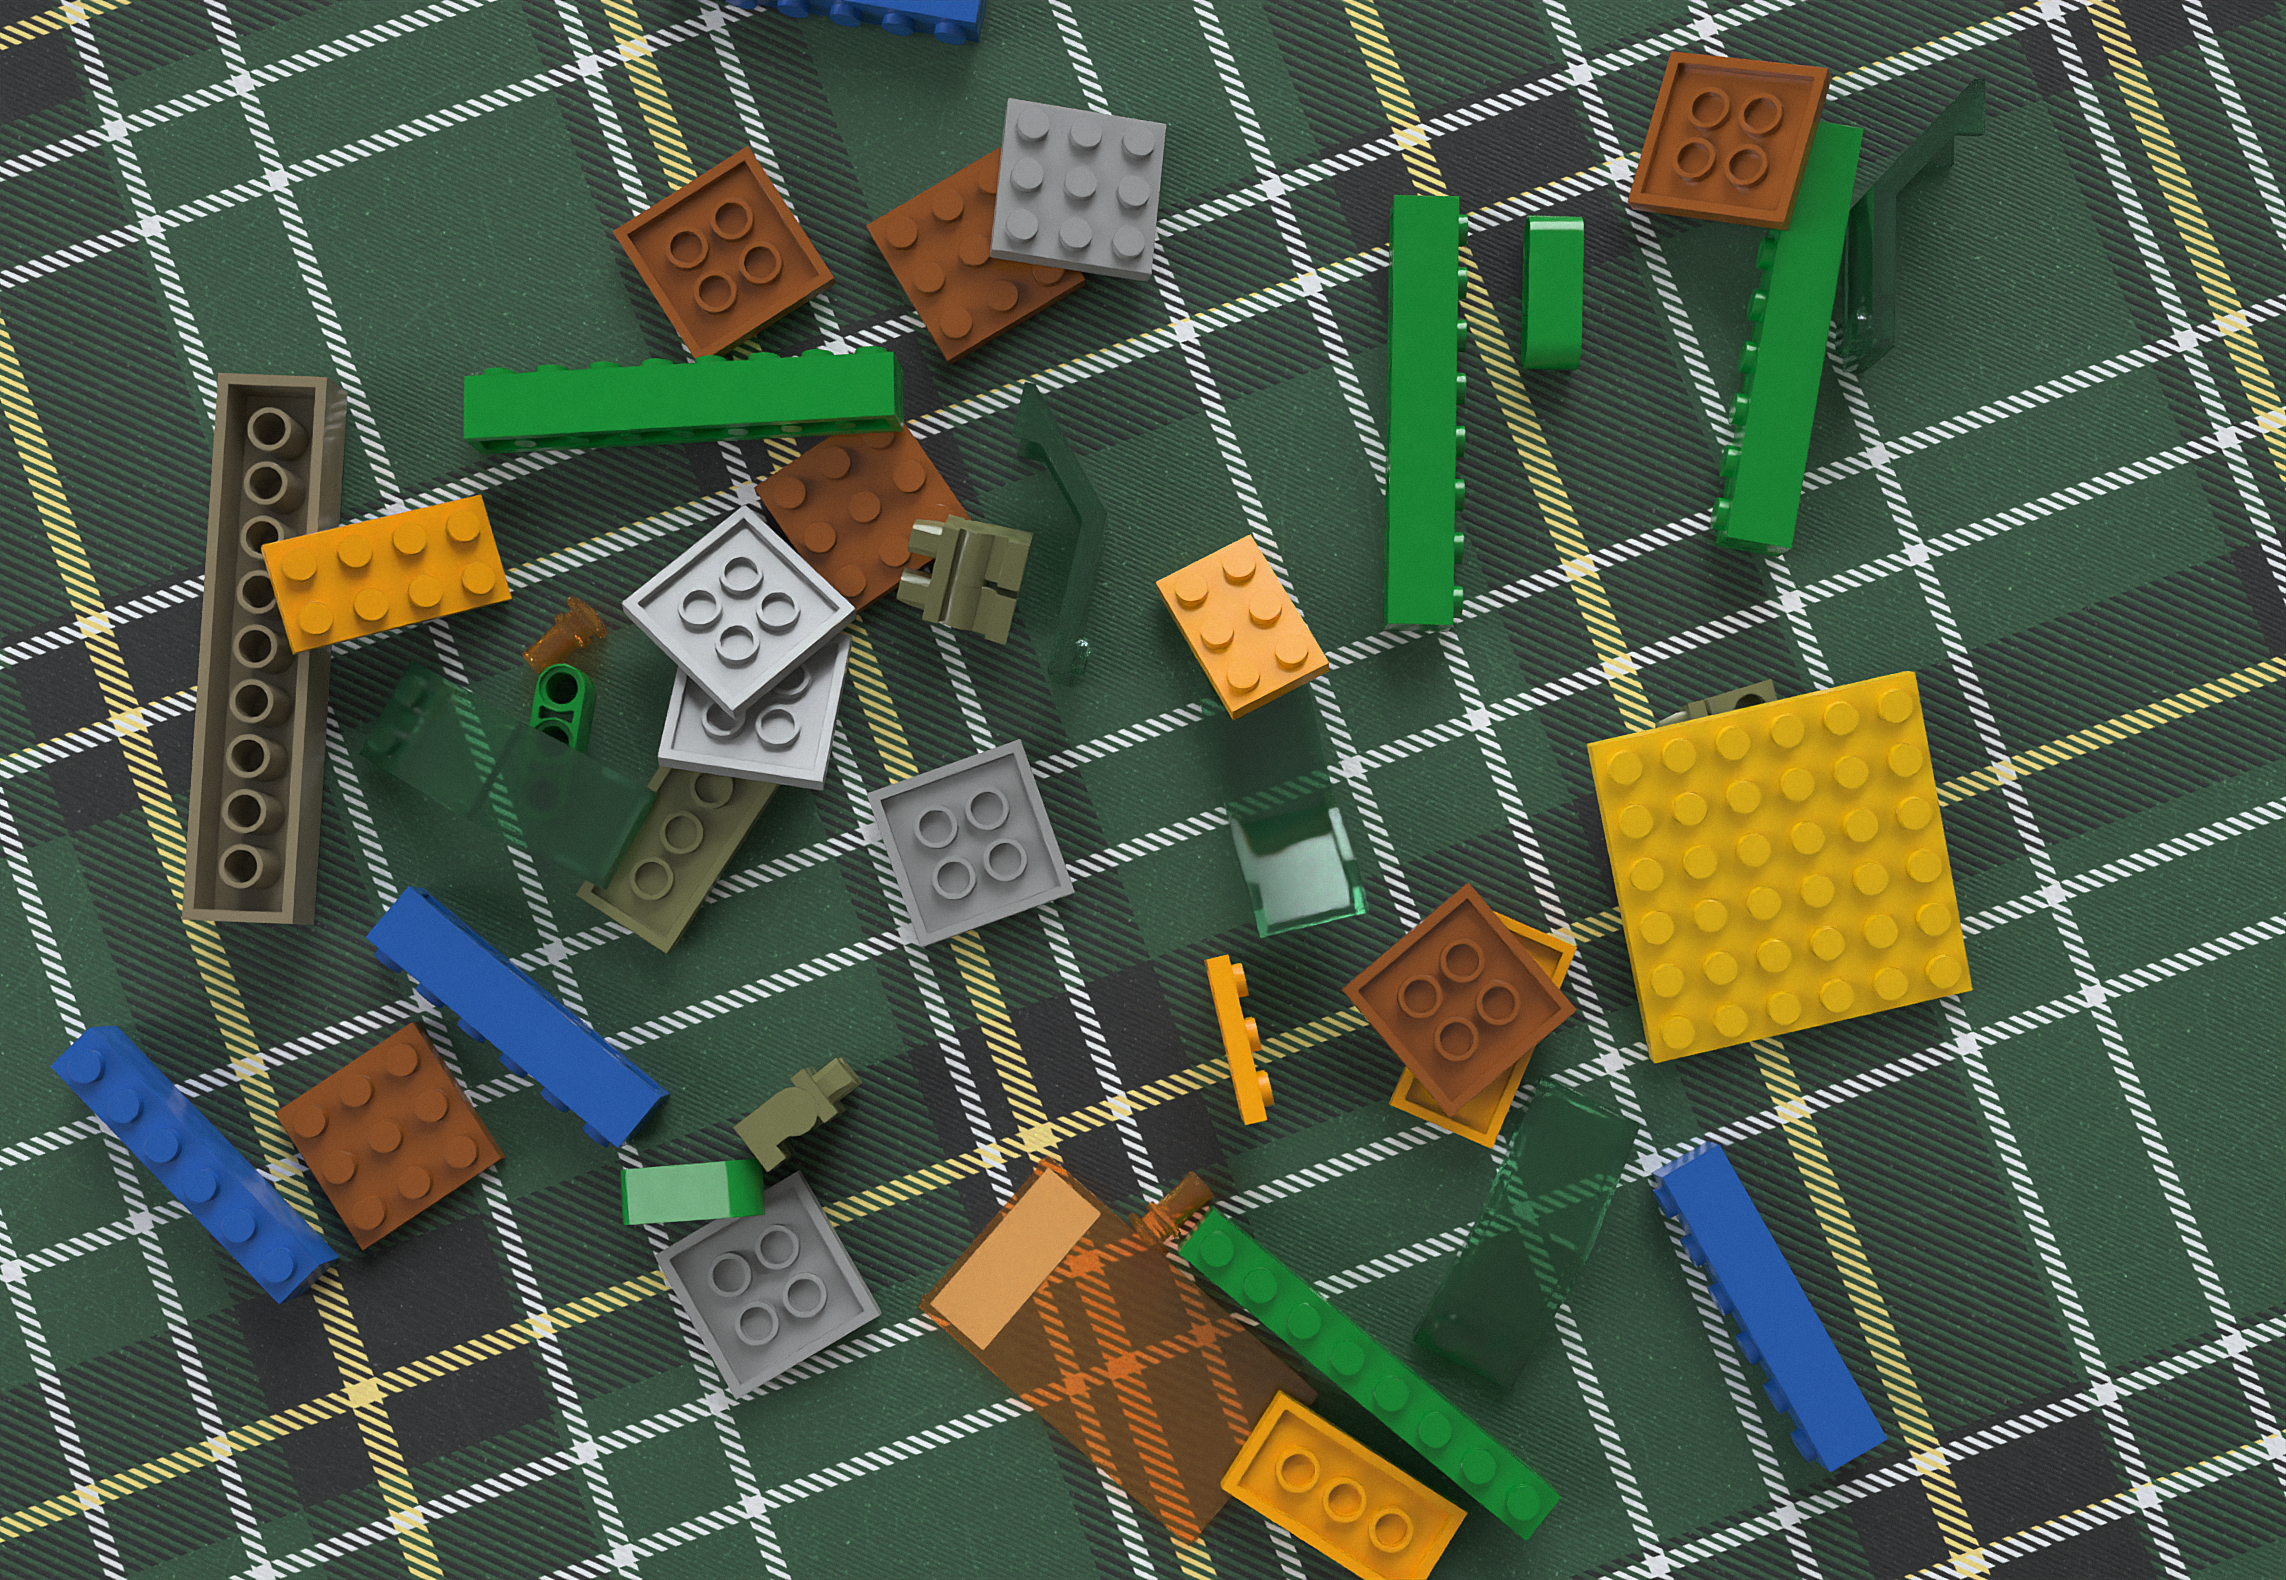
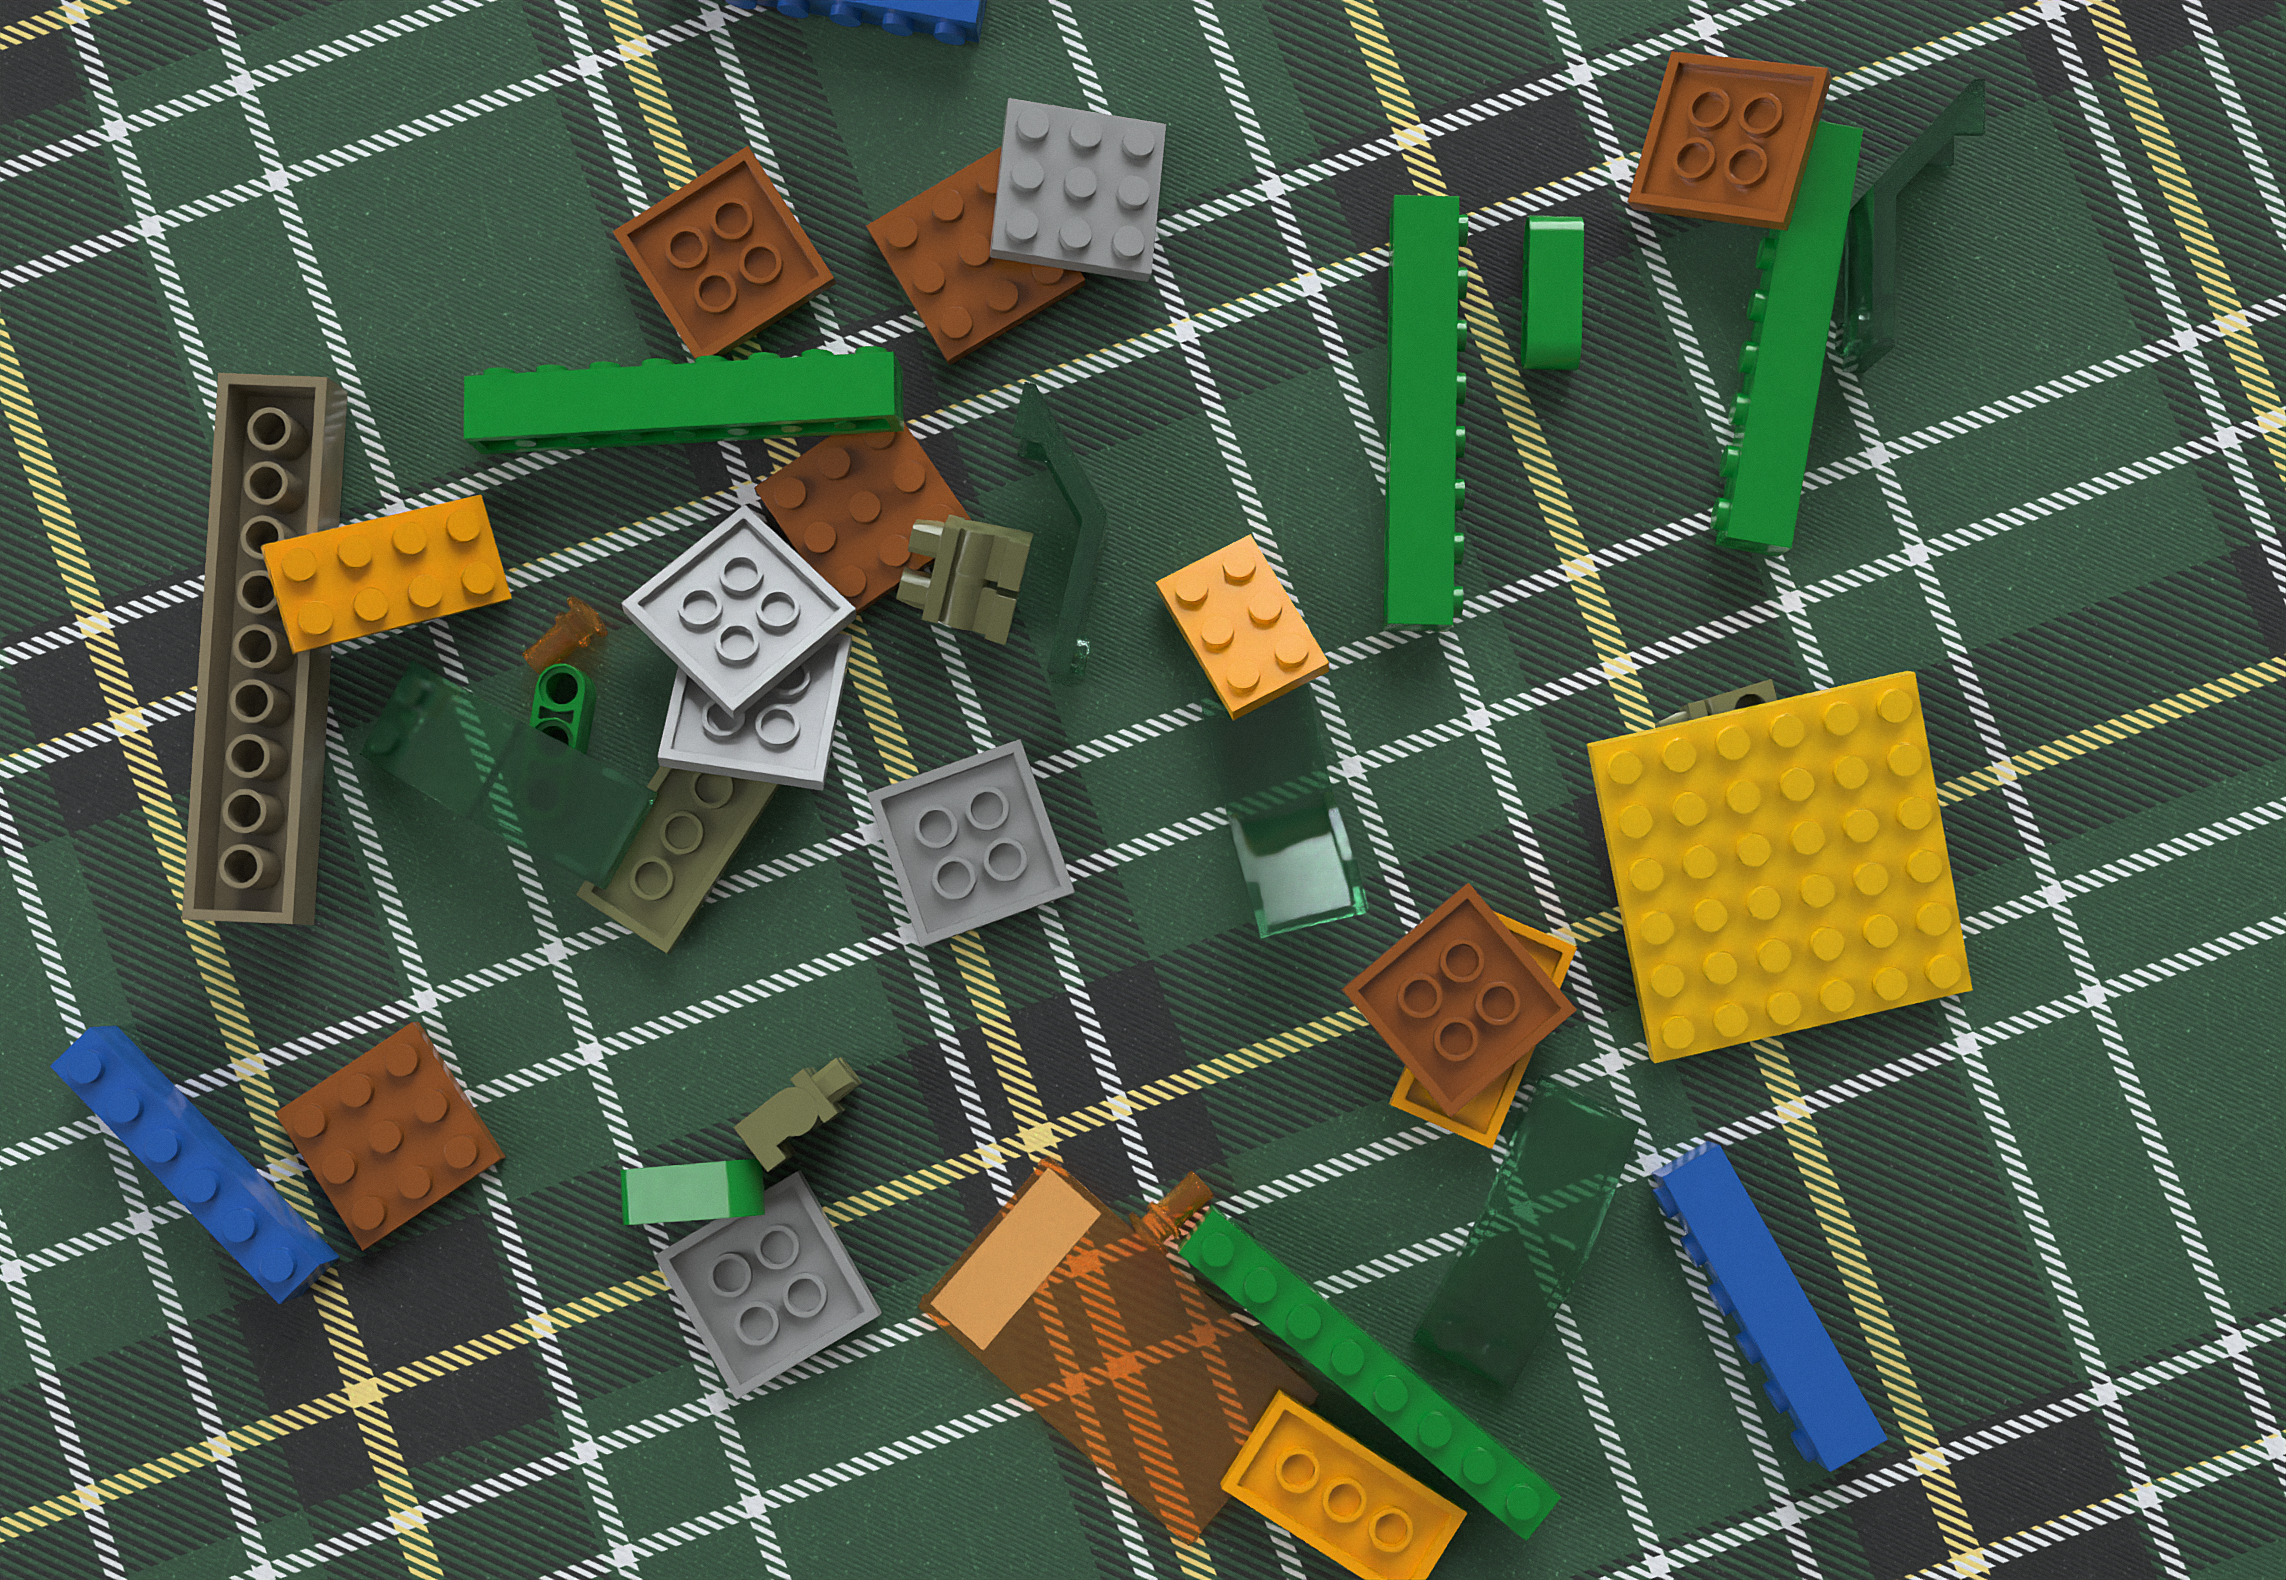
blue brick [366,886,670,1148] -> none
light orange plate [1204,955,1275,1125] -> none

